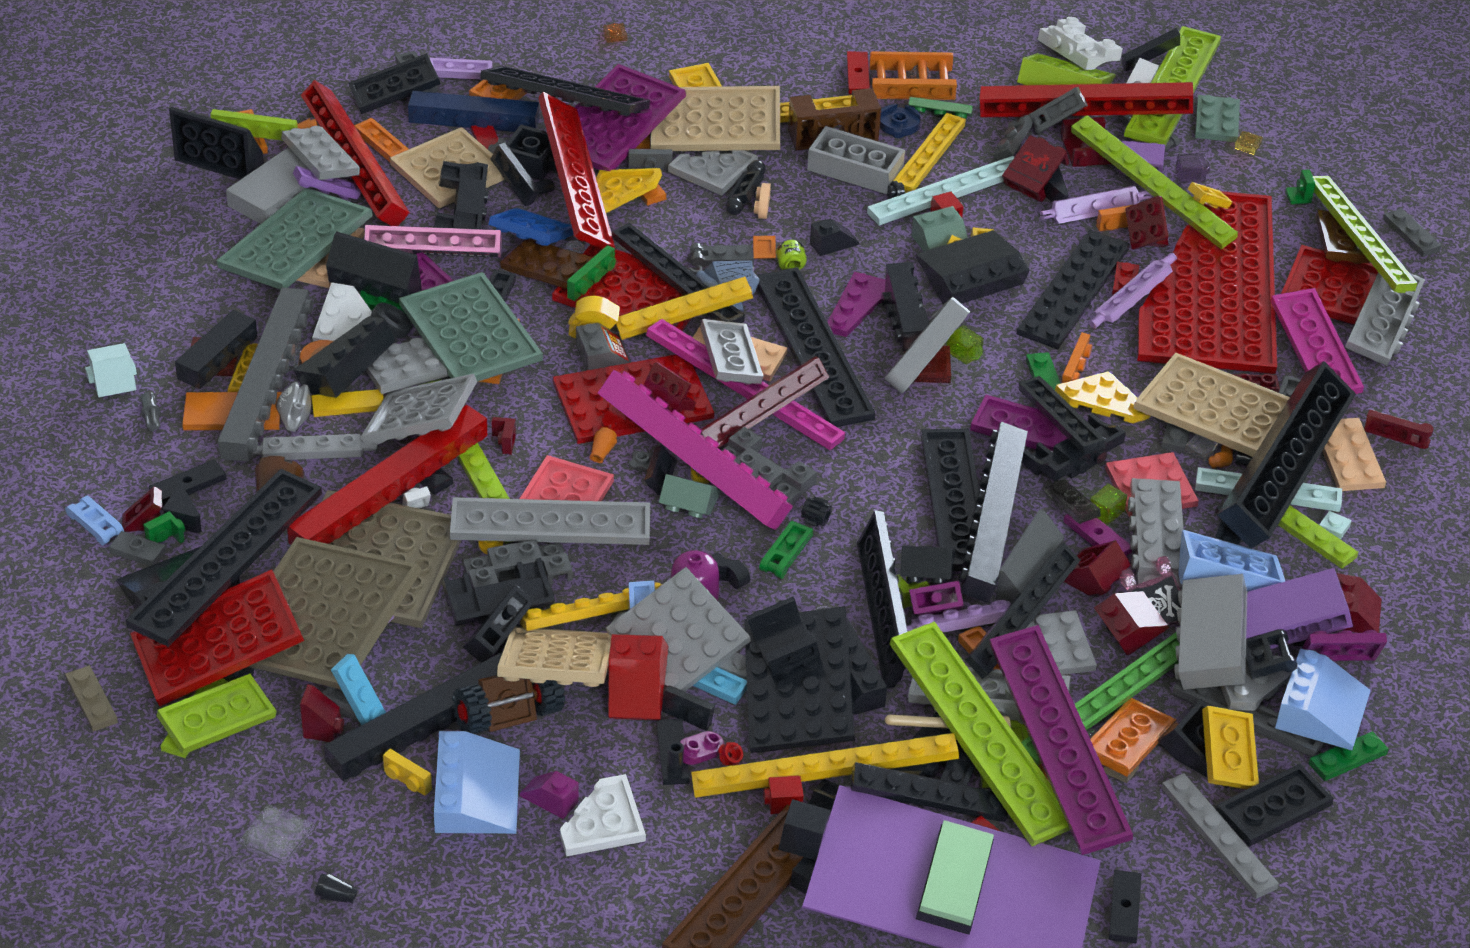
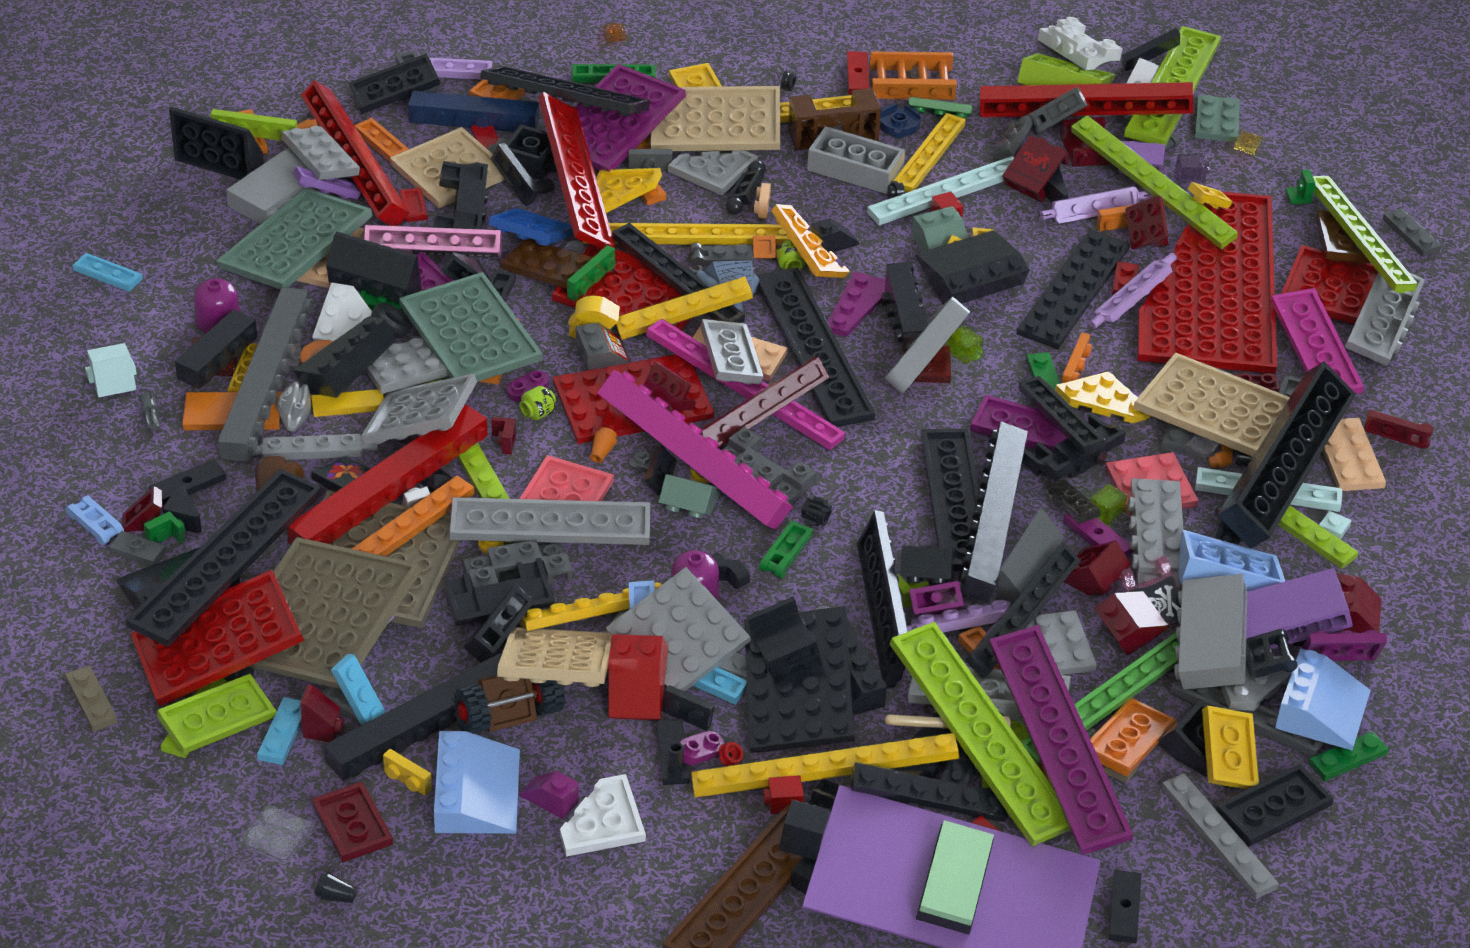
none -> medium azure tile [72,253,143,292]
none -> magenta cylinder [194,278,240,334]
none -> medium azure plate [257,697,302,765]
none -> black tile [311,456,370,492]
none -> dark red plate [312,781,393,863]
none -> orange plate [352,475,475,557]
none -> red tile [399,188,428,222]
none -> black slope [440,252,490,281]
none -> magenta plate [507,370,549,402]
none -> lime head [519,386,556,421]
none -> green plate [572,64,656,83]
none -> yellow plate [583,223,789,245]
none -> light orange wing [771,204,850,278]
none -> black bush [781,70,797,91]

